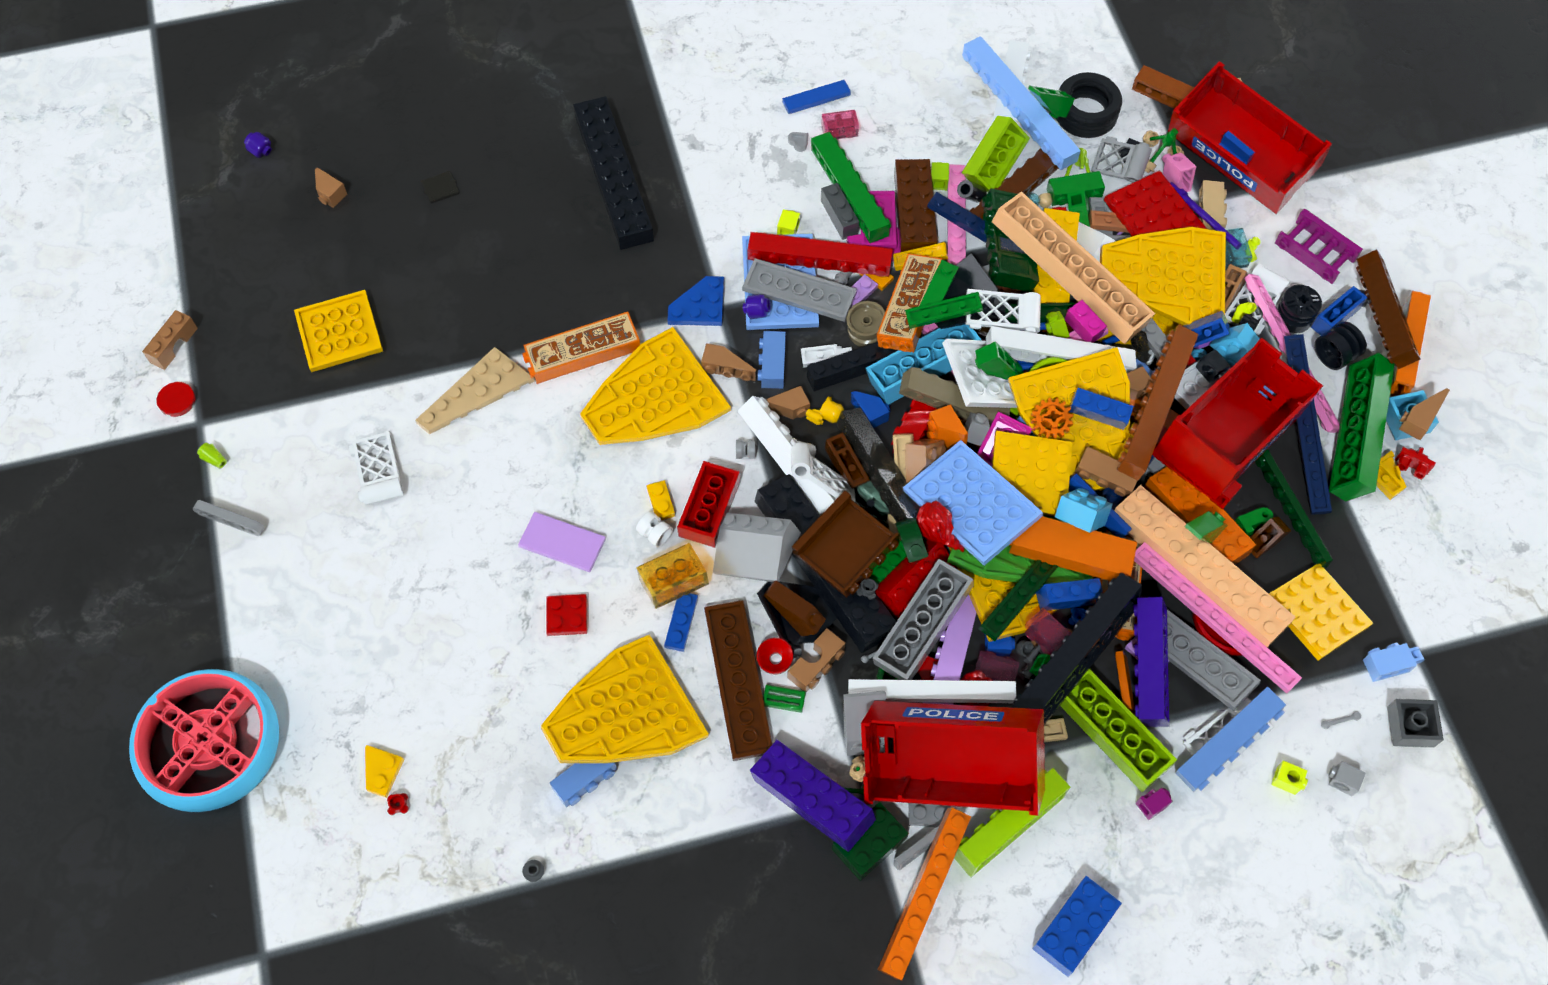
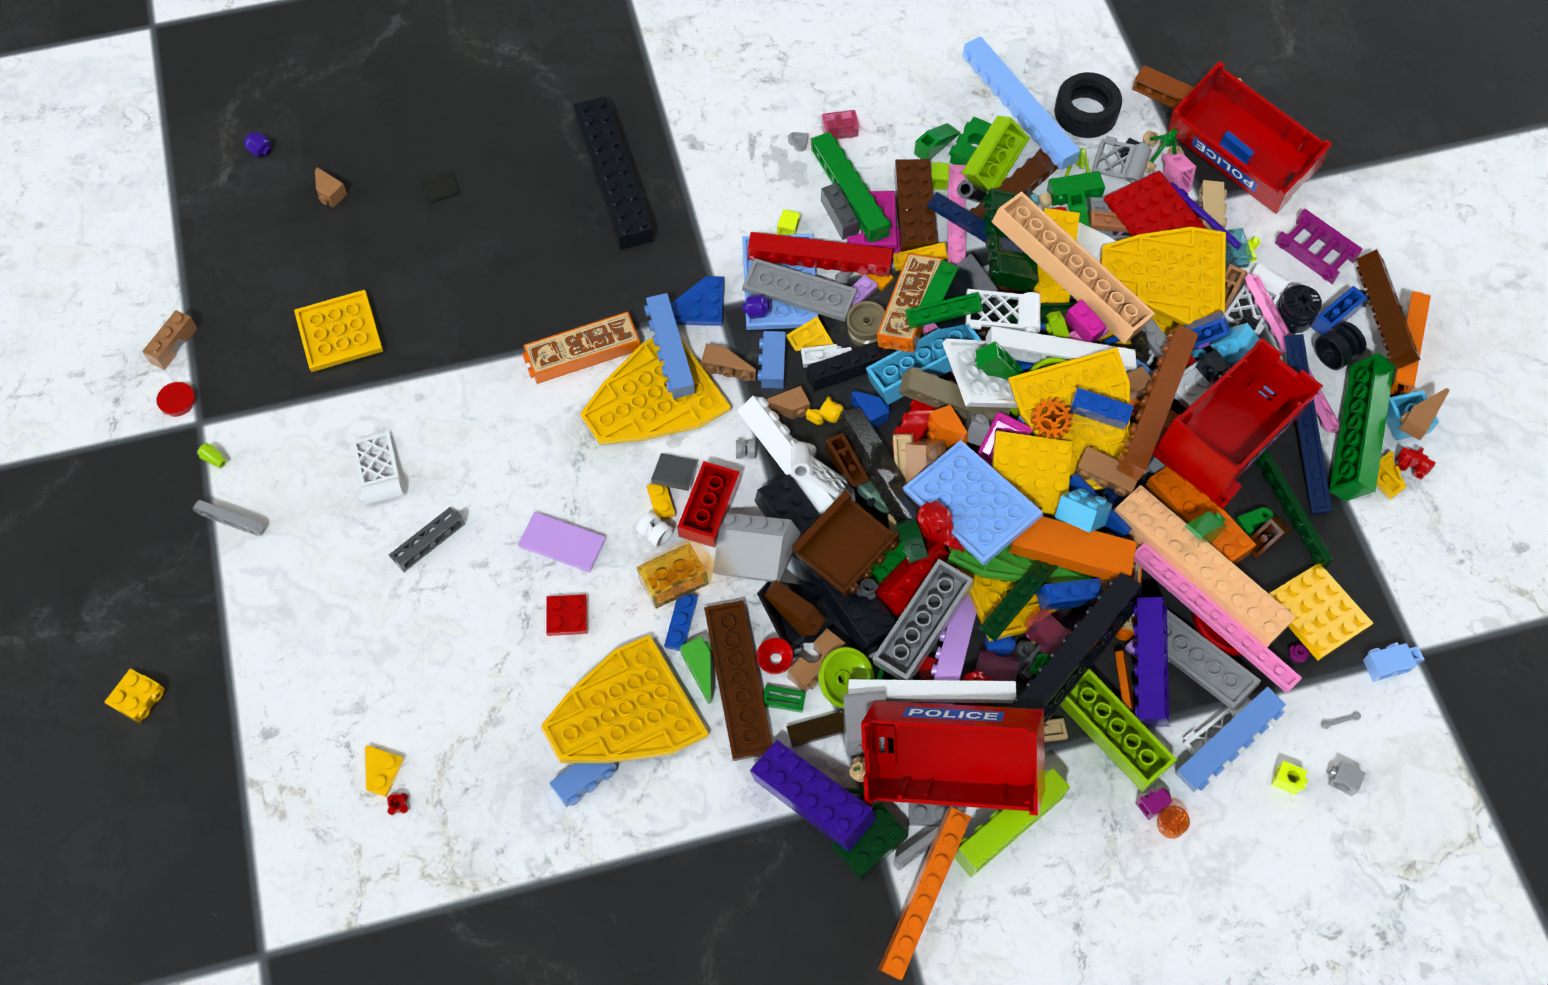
coral wheel [129,669,279,812] -> none
tan wing [415,347,535,434] -> none
dark grey plate [522,860,544,882] -> none
blue tile [782,80,851,114] -> none
green slope [1028,85,1075,118] -> none
blue brick [1032,876,1122,977] -> none
blue plate [1068,607,1087,626] -> none
neon yellow arm [1232,302,1257,324] -> none
dark grey brick [1387,699,1444,747] -> none
none -> yellow plate [104,669,165,724]
none -> dark grey fence [389,507,465,572]
none -> medium blue brick [644,293,695,399]
none -> dark grey tile [651,453,698,491]
none -> bright green slope [680,636,712,704]
none -> yellow wing [786,317,834,351]
none -> dark brown tile [786,711,844,747]
none -> lime dish [818,647,874,709]
none -> green slope [914,123,960,160]
none -> green arch [949,116,992,166]
none -> clear orange wheel [1157,805,1190,839]
none -> magenta plate [1289,643,1309,663]

